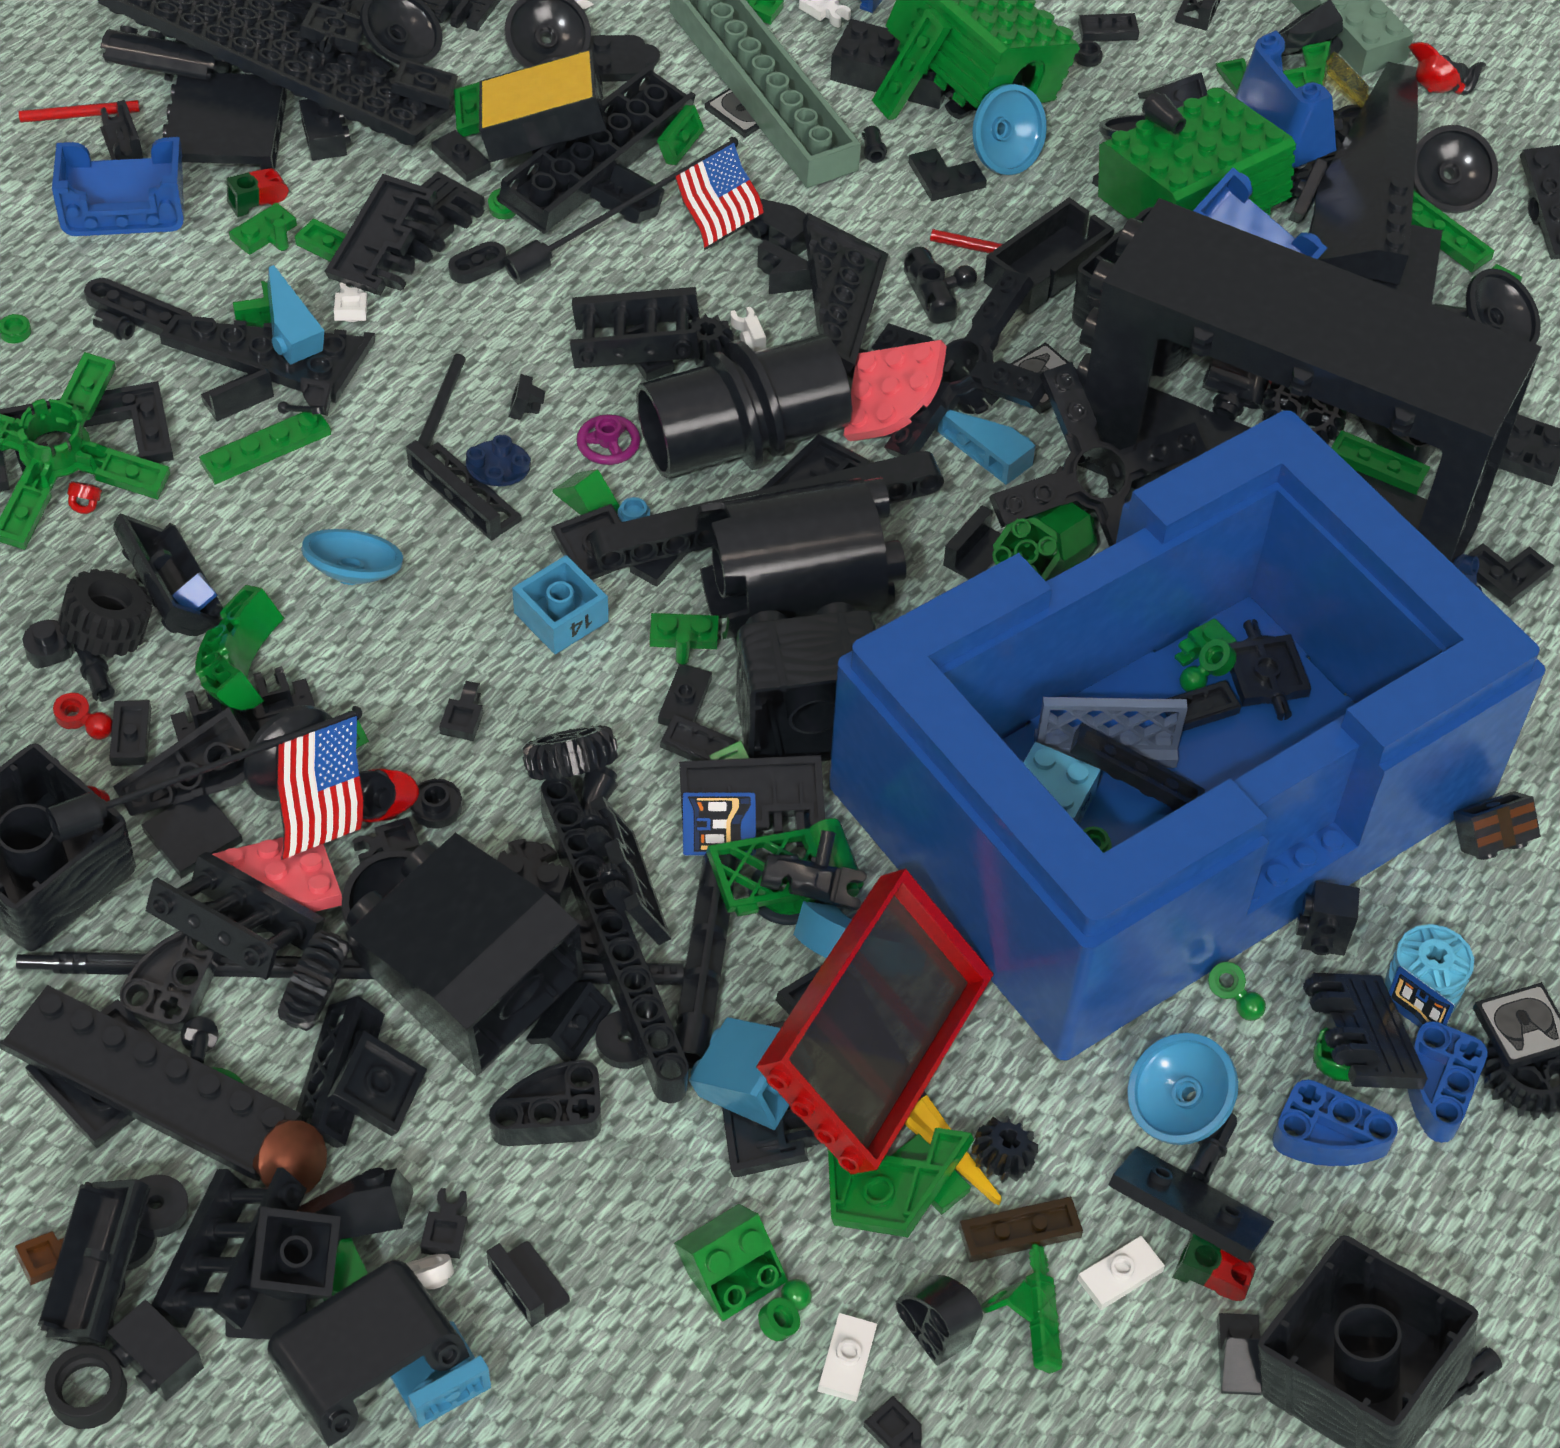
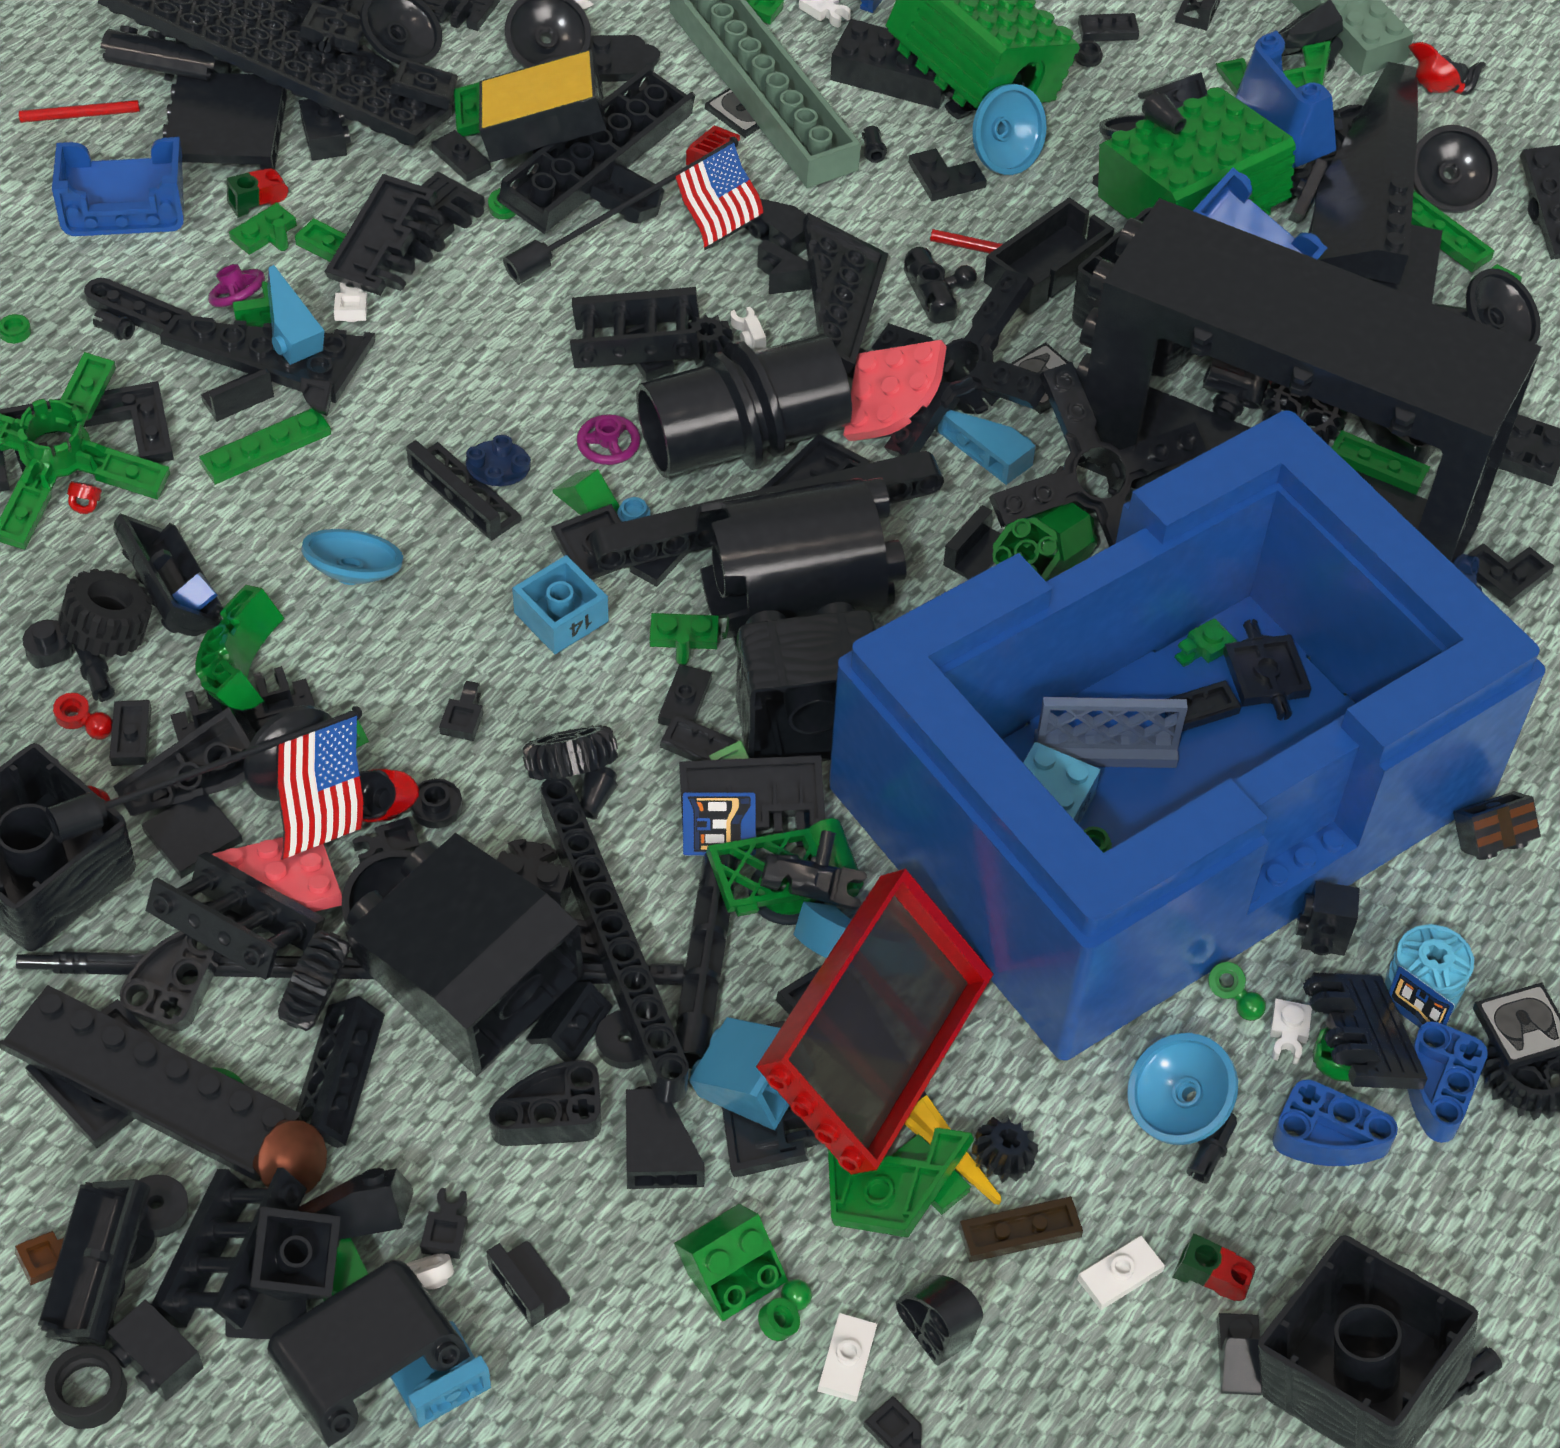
black hinge [100,100,143,160] -> none
black plate [180,1016,219,1063] -> none
black hinge [277,401,325,415] -> none
black plate [328,1031,427,1136] -> none
black bar [418,354,466,449] -> none
black plate [448,242,506,284] -> none
black tile [508,374,545,420] -> none
black hinge [578,796,671,945] -> none
green plate [657,105,705,165] -> none
green plate [872,8,951,120] -> none
green piece [981,1244,1063,1374] -> none
black plate [1070,723,1205,811] -> none
black plate [1108,1146,1274,1263] -> none
green plate [1179,639,1236,692] -> none
clear yellow piece [1326,51,1369,107] -> none
none -> magenta piece [208,264,265,307]
none -> black slope [626,1086,705,1189]
none -> red slope [686,125,740,165]
none -> white plate [1270,999,1312,1064]

